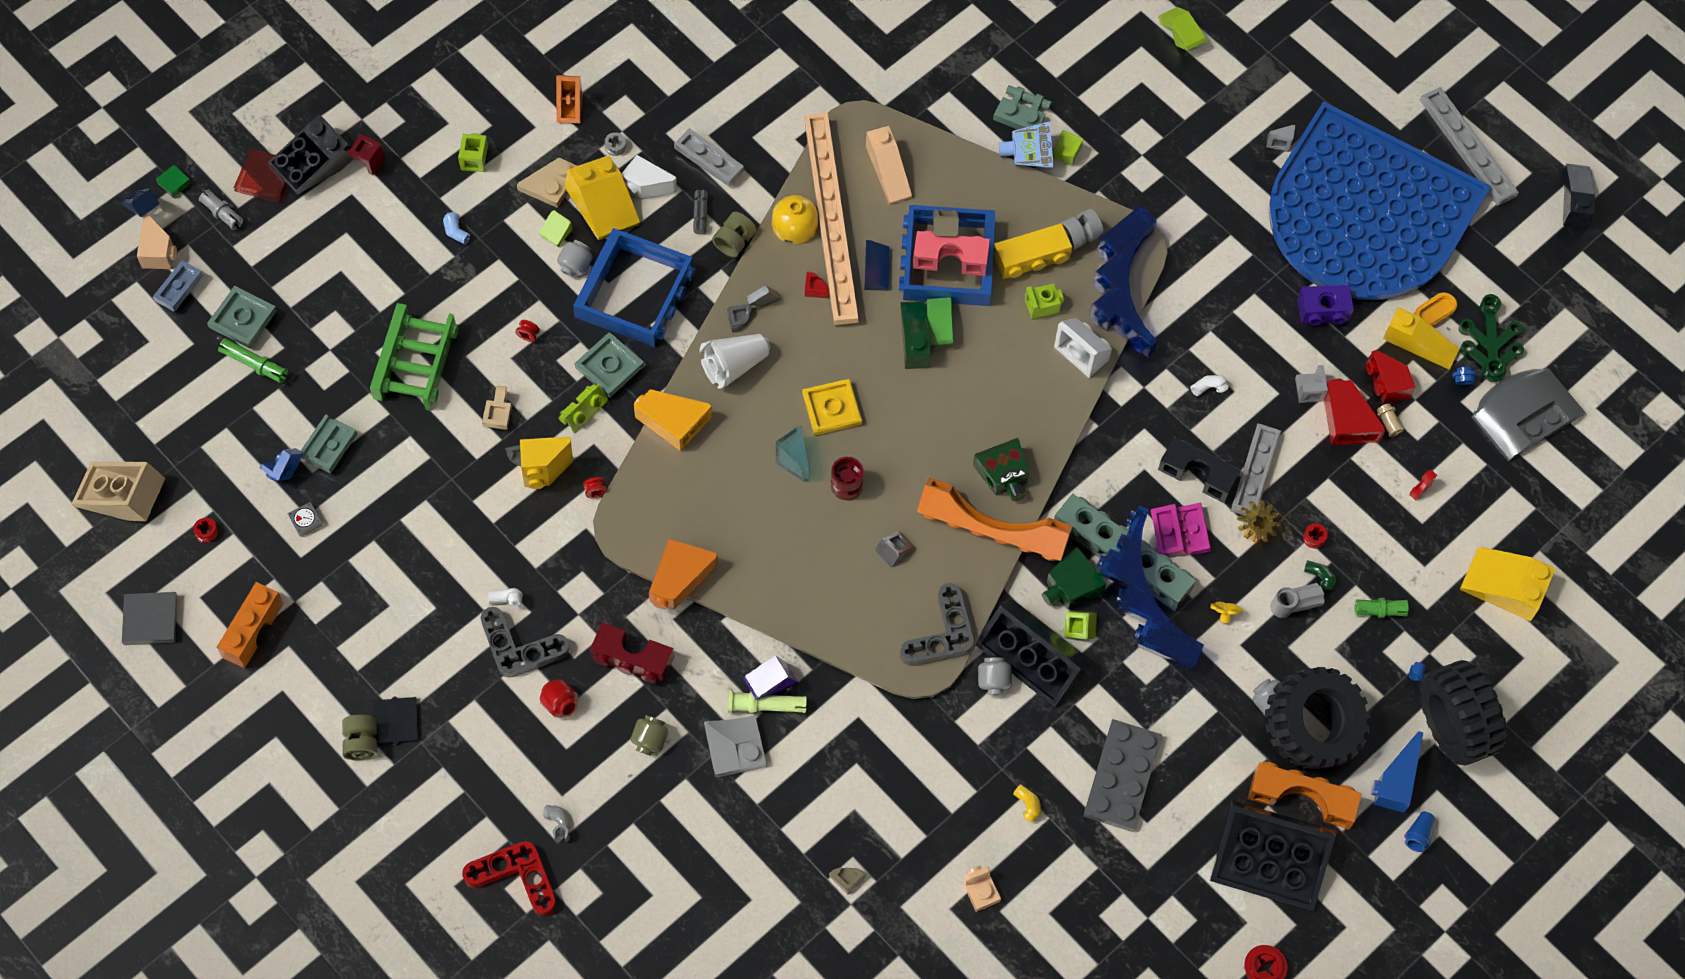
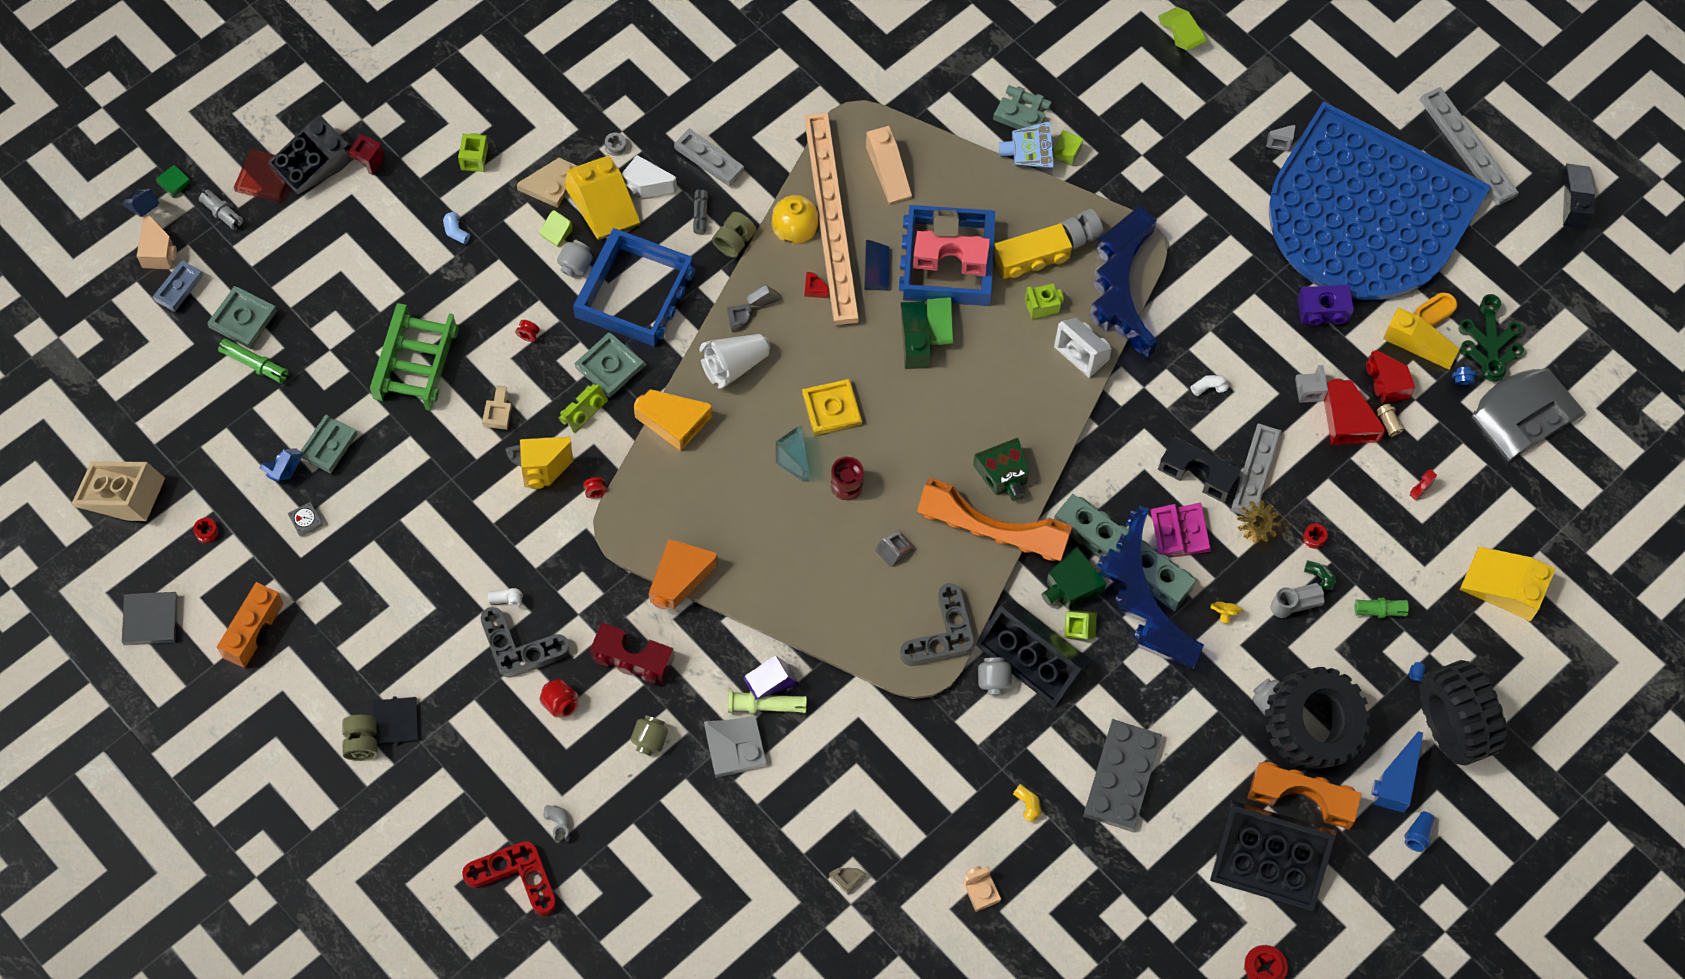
orange slope [556,75,583,123] -> none

